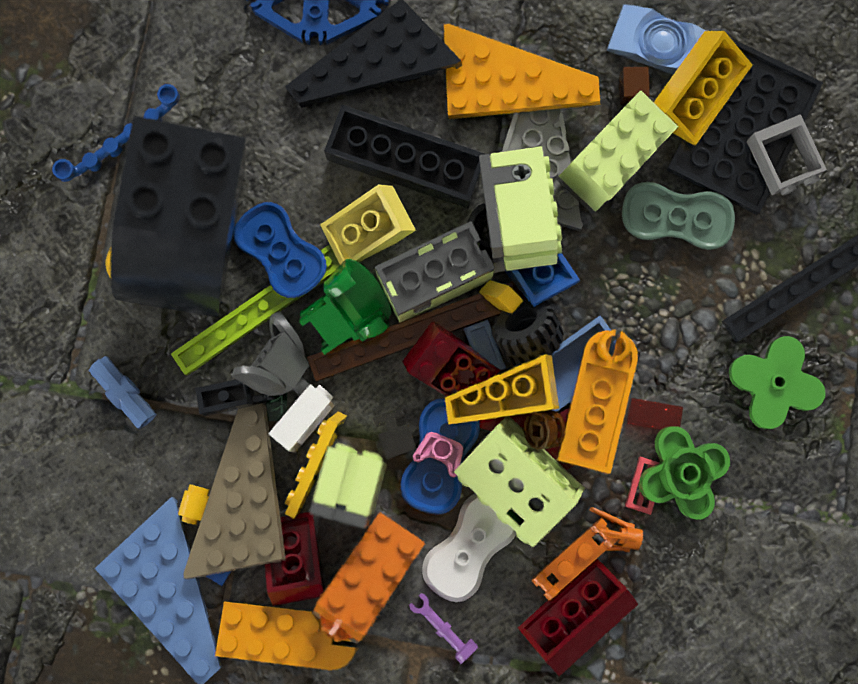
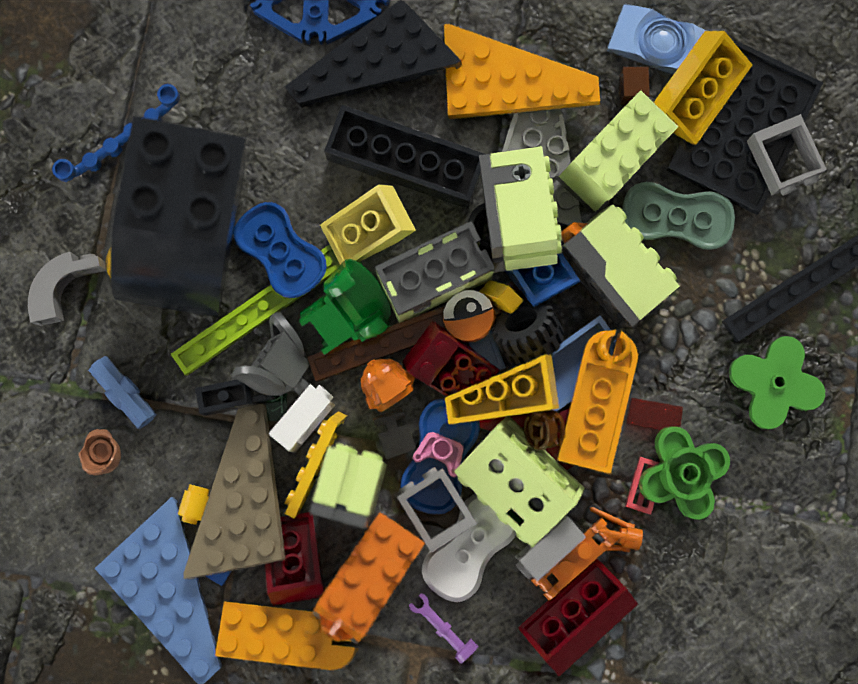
none -> light grey arch [28,252,107,326]
none -> nougat hair [79,429,121,475]
none -> orange helmet [361,359,415,412]
none -> light grey window [397,467,477,552]
none -> tile [443,290,495,342]
none -> light grey window [515,516,586,581]
none -> yellowish green piece [561,204,679,329]

